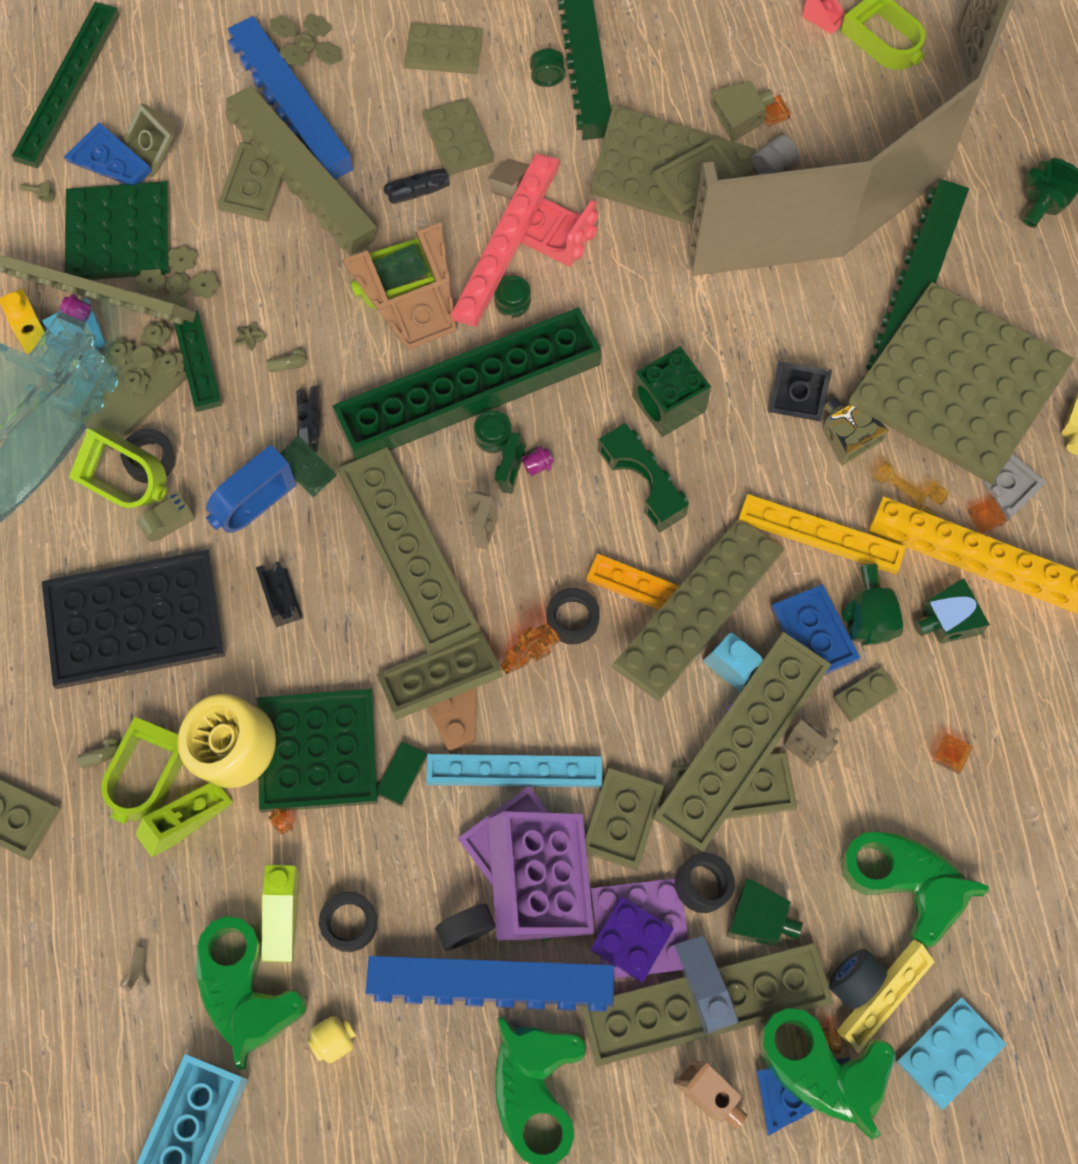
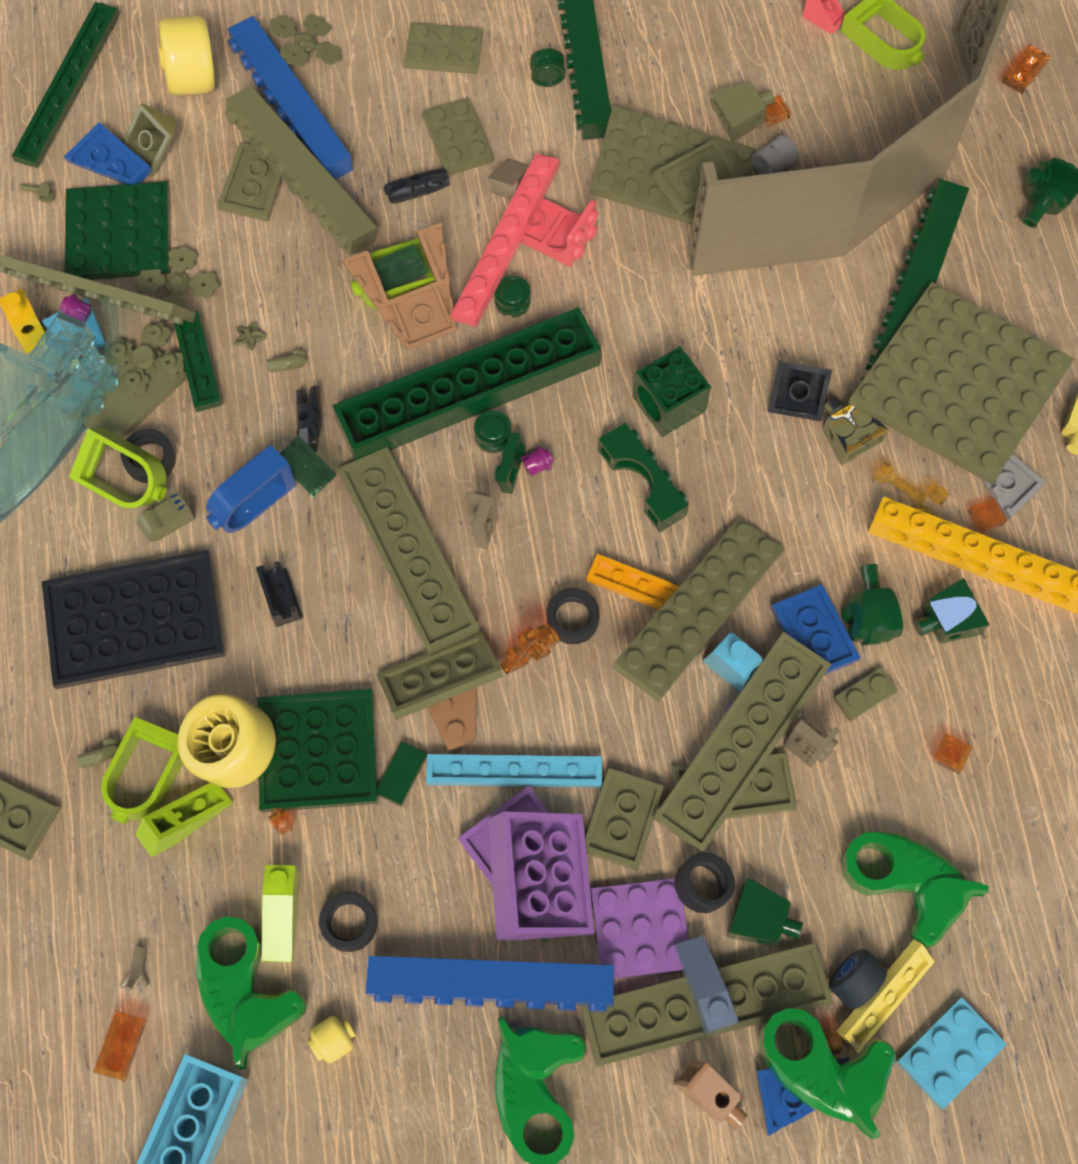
black tyre [435,904,496,951] -> none
dark purple plate [590,897,674,983] -> none
yellow plate [739,494,906,575] -> none
none -> clear orange plate [93,1010,147,1082]
none -> light yellow wheel [158,16,215,96]
none -> clear orange plate [1002,44,1051,94]

